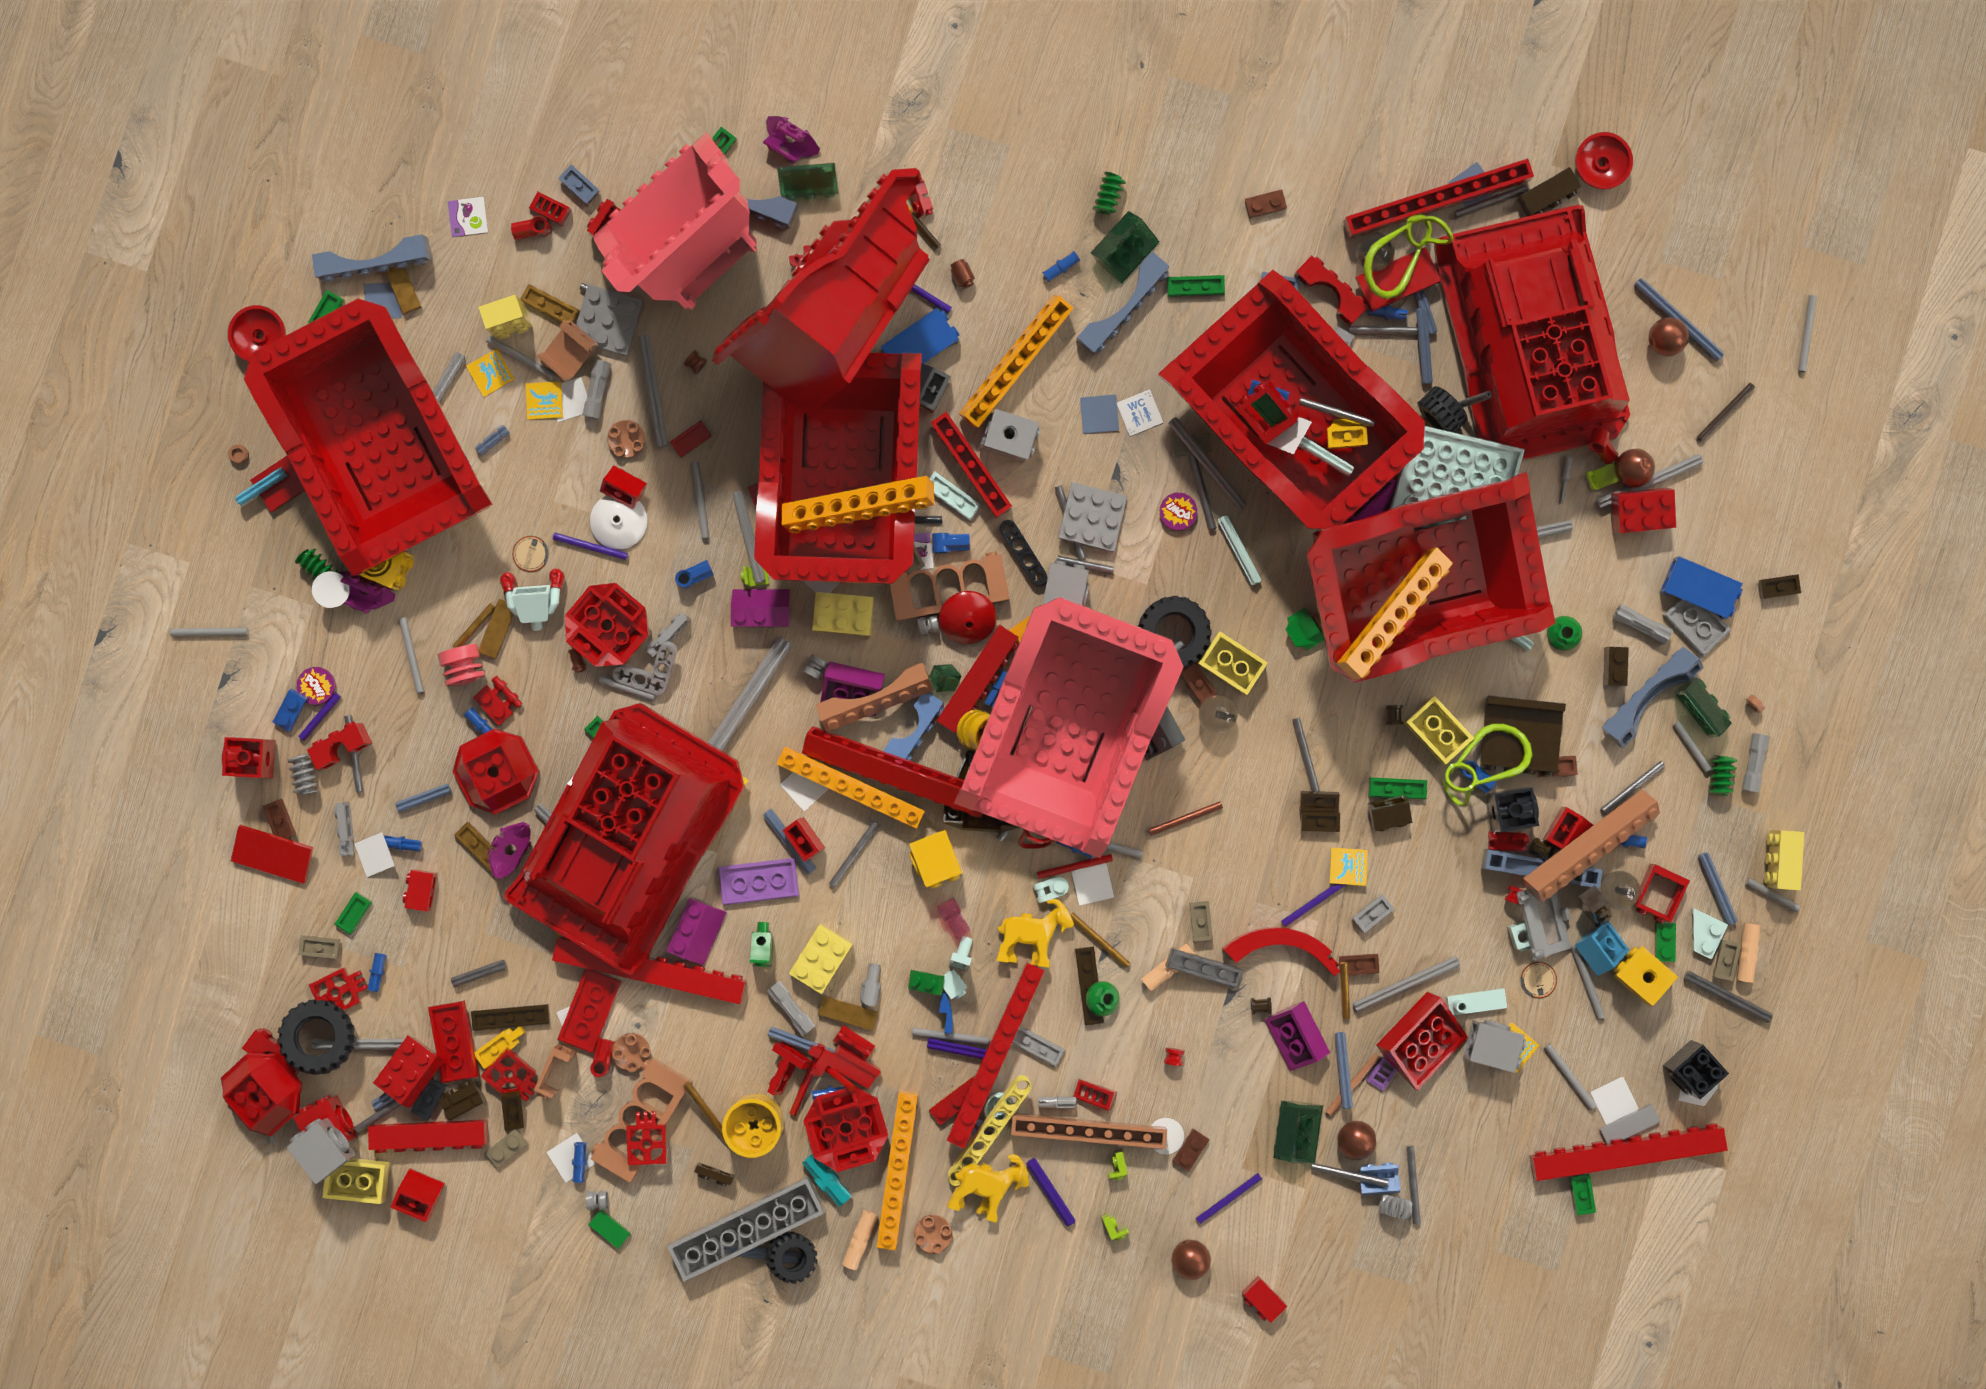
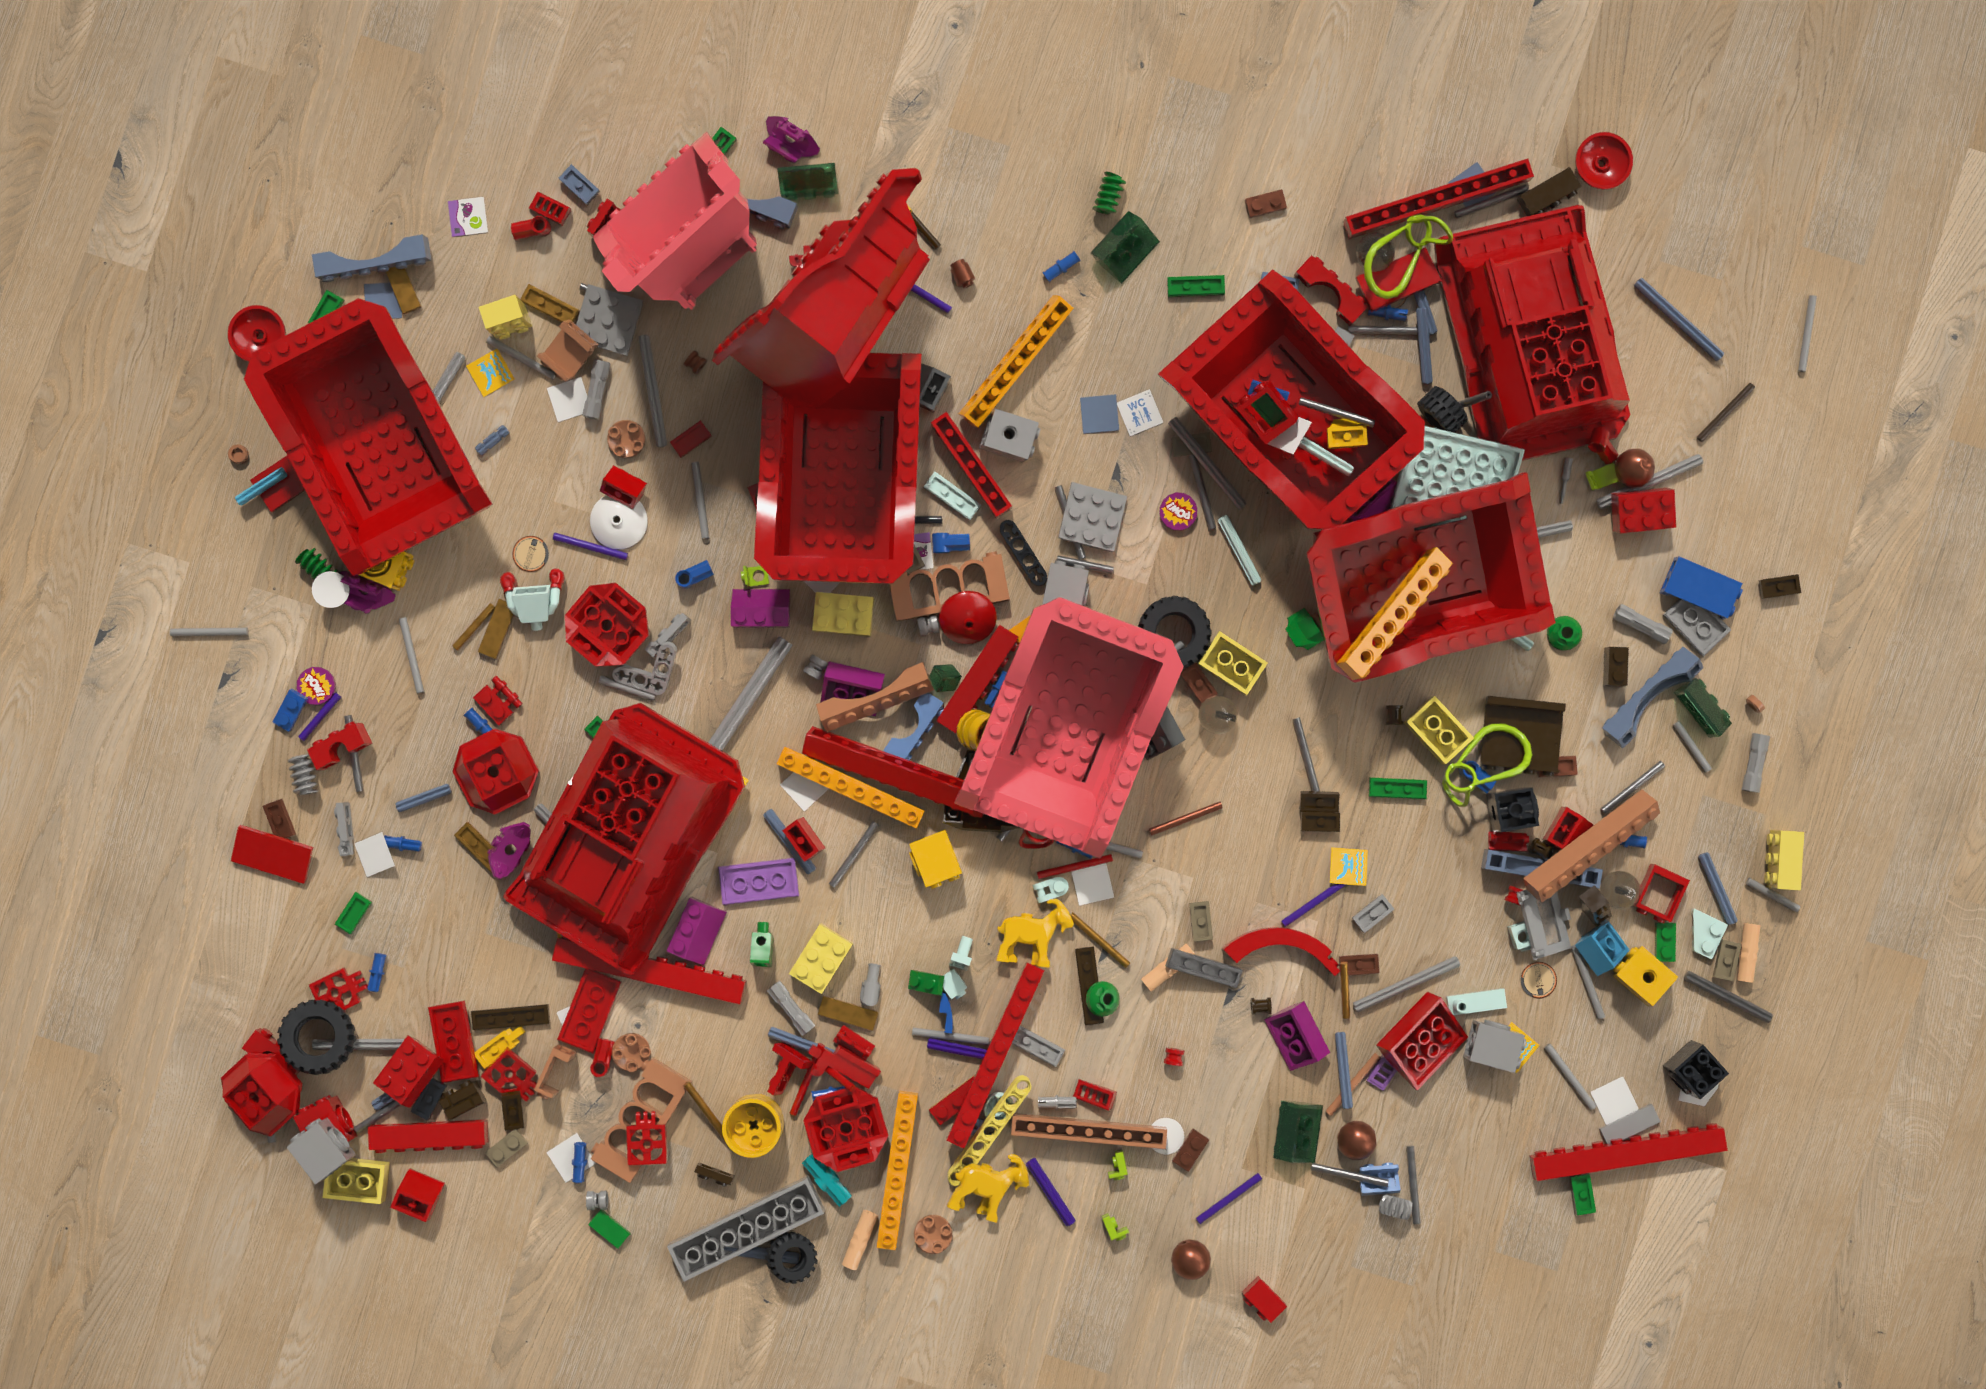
red brick [222,737,276,778] -> none
dark tan plate [298,935,341,959] -> none
red brick [403,869,437,912] -> none
coral wheel [437,644,485,686] -> none
flat silver axle [451,960,507,987] -> none
yellow sticker [525,381,563,419] -> none
copper pin [568,649,587,673] -> none
light grey axle [733,491,765,584] -> none
light orange brick [782,476,934,533] -> none
blue panel [880,308,960,365] -> none
red hinge [910,180,933,219] -> none
clear pink piece [937,897,971,938] -> none
sand blue arch [1076,252,1170,355] -> none
dark brown brick [1368,795,1413,831] -> none
copper piece [1648,317,1689,357] -> none
green piece [1708,755,1738,796] -> none

